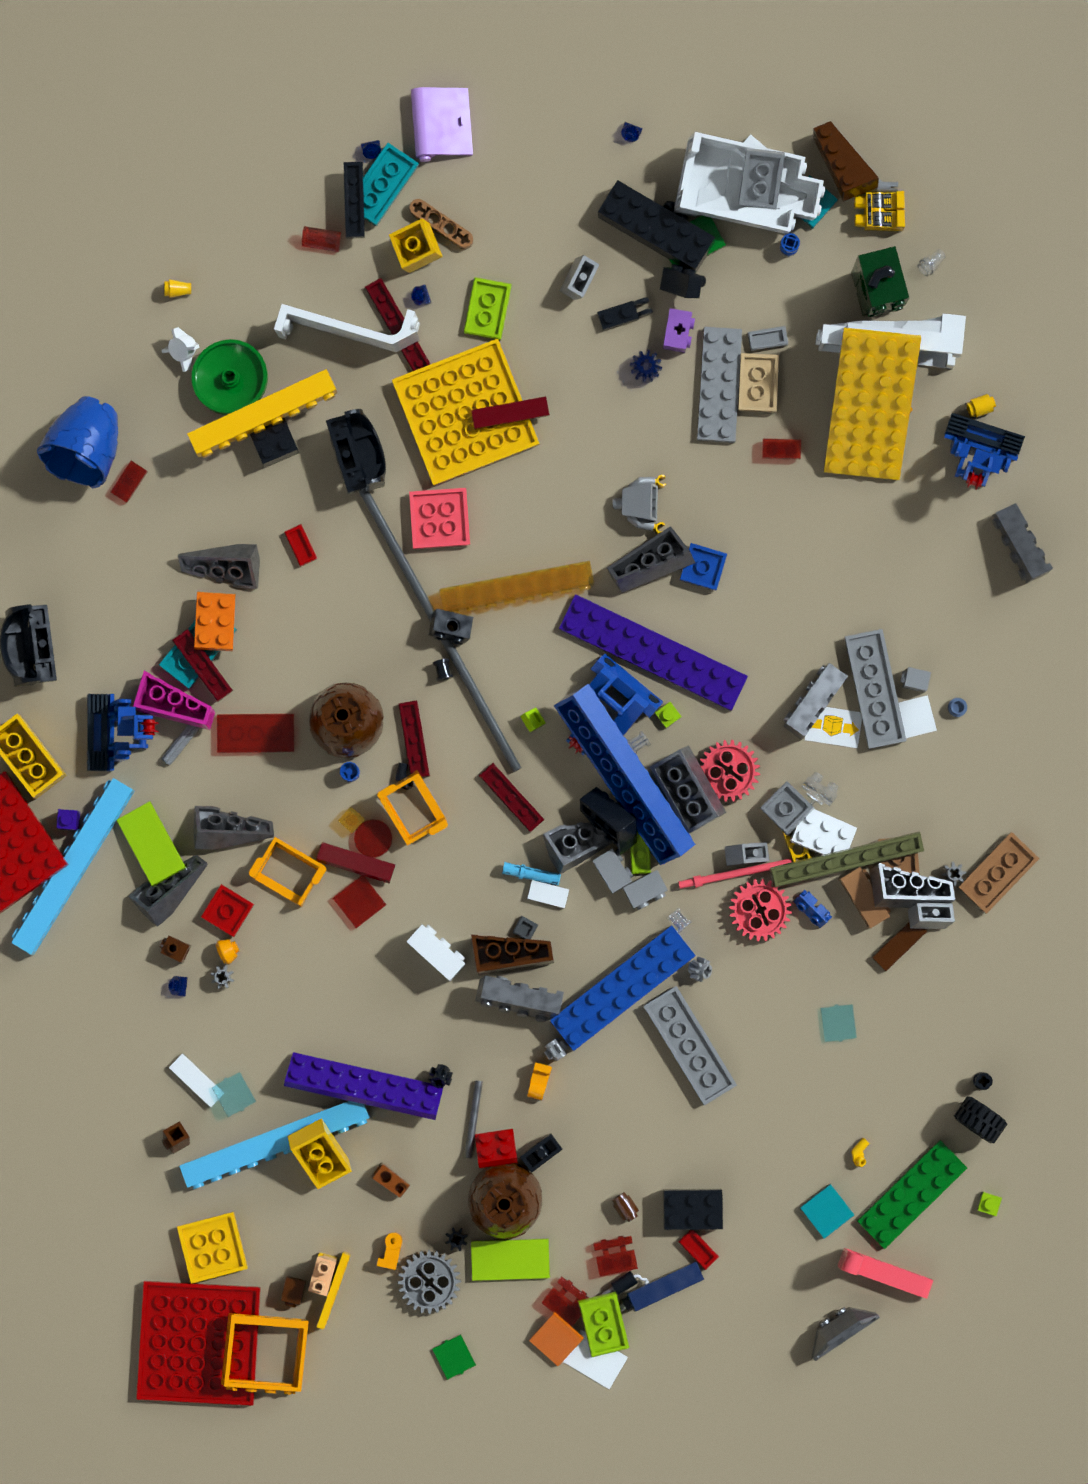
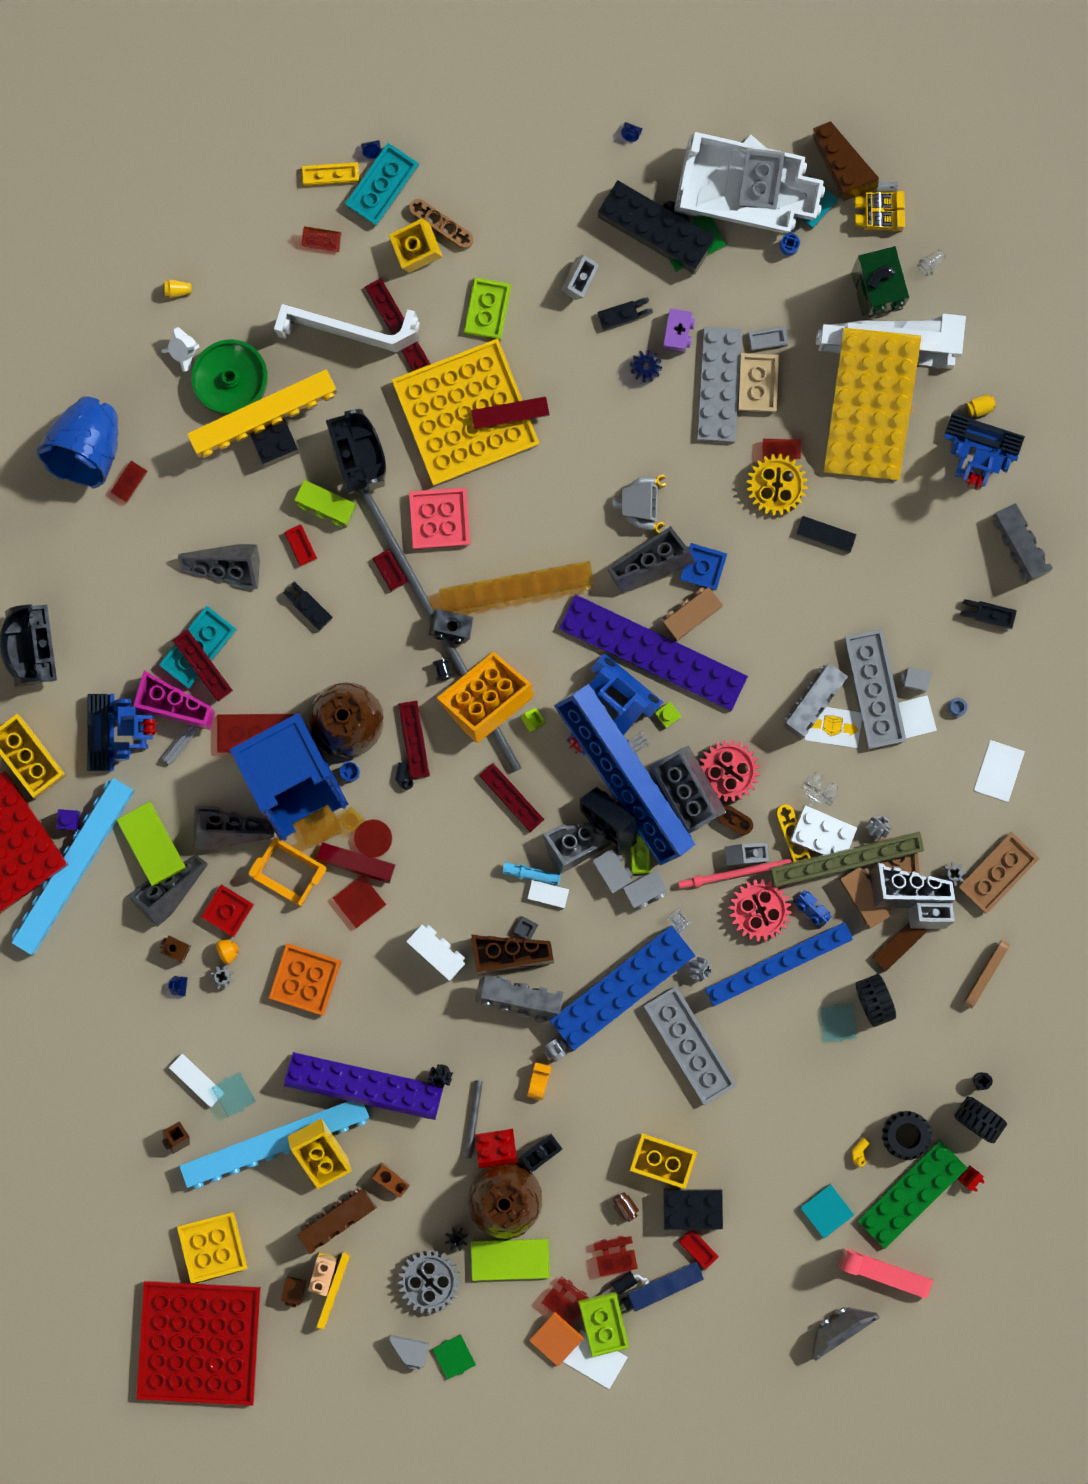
orange plate [194,592,235,651] -> none
light orange window [221,1313,309,1395] -> none
black plate [343,162,365,239] -> none
light orange piece [377,770,448,846] -> none
light orange leg [377,1232,402,1270] -> none
lavender door [411,87,473,162] -> none
clear blue plate [411,285,432,305] -> none
black brick [660,264,706,298] -> none
light grey plate [760,781,815,836] -> none
lime plate [977,1192,1002,1216] -> none
none -> blue container [230,713,349,841]
none -> orange plate [269,943,342,1016]
none -> black hinge [283,581,333,631]
none -> lime brick [294,480,357,528]
none -> clear yellow panel [296,805,344,849]
none -> reddish brown wedge [297,1188,377,1254]
none -> yellow tile [301,162,359,186]
none -> dark red tile [372,549,408,592]
none -> light grey slope [389,1335,429,1370]
none -> light orange slope [437,651,534,744]
none -> yellow brick [629,1133,697,1189]
none -> medium nougat brick [663,587,723,642]
none -> blue brick [705,922,853,1006]
none -> reddish brown plate [718,806,753,835]
none -> yellow gear [746,453,808,516]
none -> black tile [796,516,857,553]
none -> black tyre [856,974,896,1027]
none -> light grey gear [866,815,892,839]
none -> black tyre [882,1111,932,1160]
none -> red tile [958,1165,985,1192]
none -> black hinge [960,599,1017,630]
none -> medium nougat beam [963,940,1010,1009]
none -> white sticker [974,740,1025,802]

